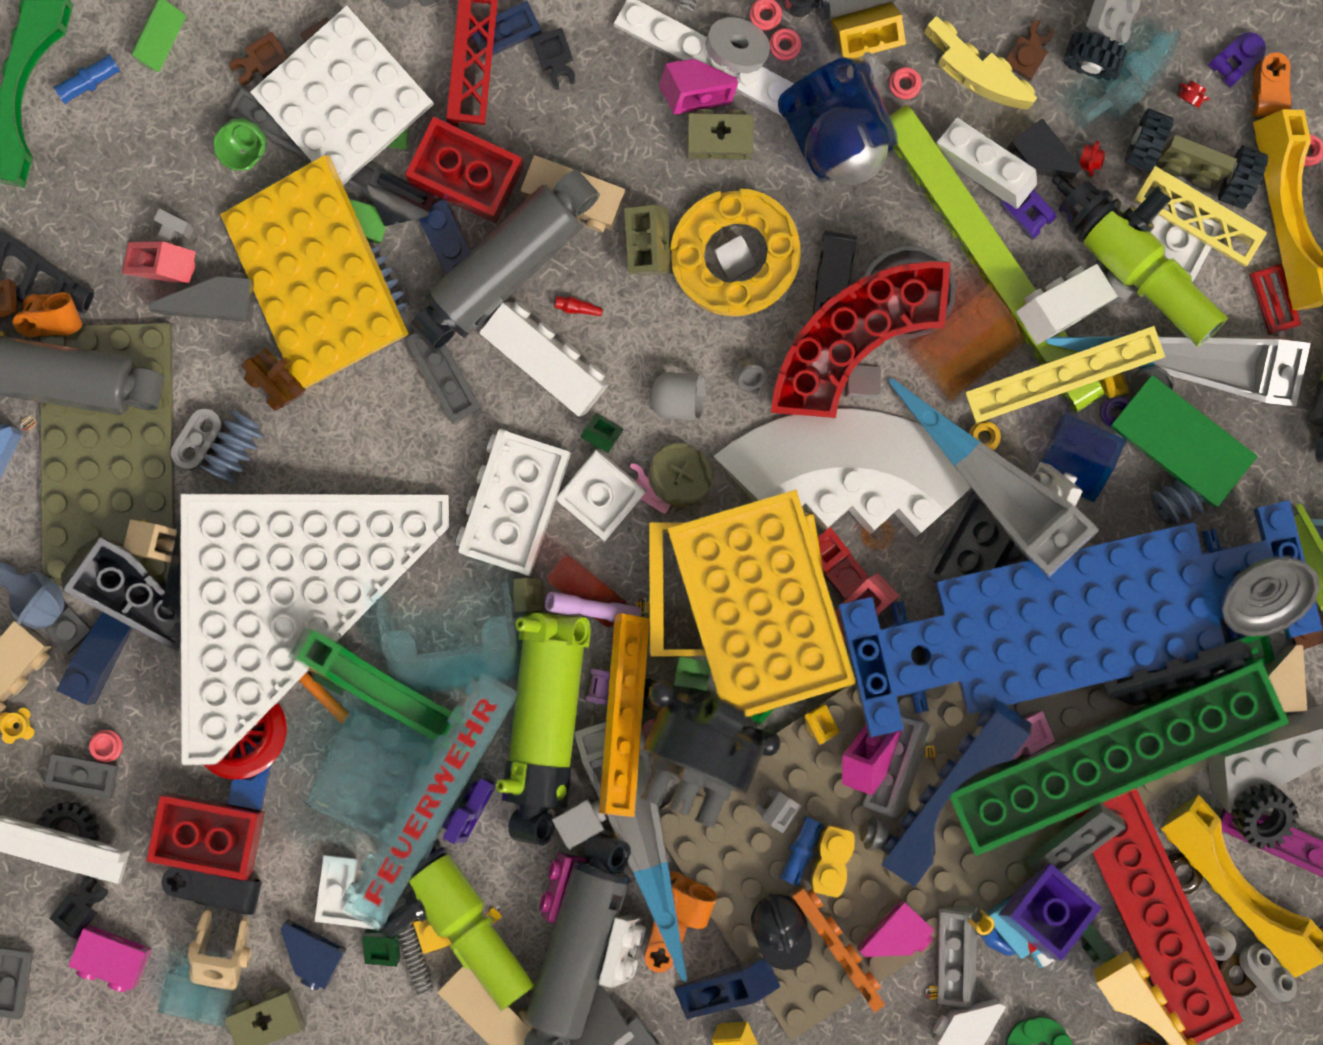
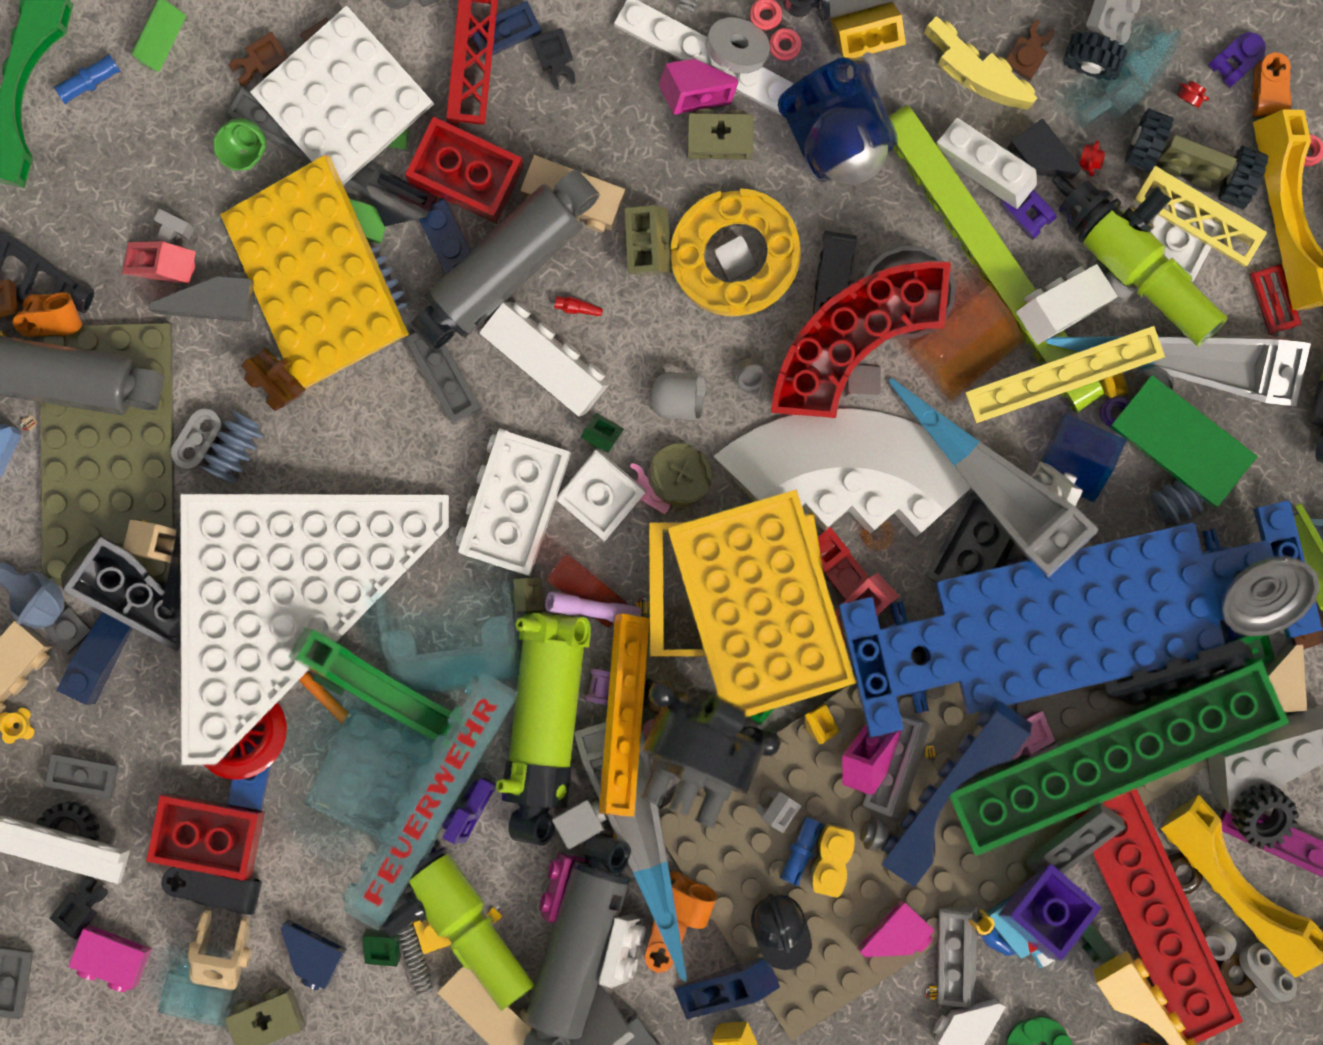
coral plate [89,730,123,763] -> none
white plate [314,854,386,930] -> none
bright green slope [673,656,711,693] -> none
orange wing [791,885,885,1013] -> none
coral plate [889,67,922,100] -> none
yellow plate [968,421,1001,450] -> none

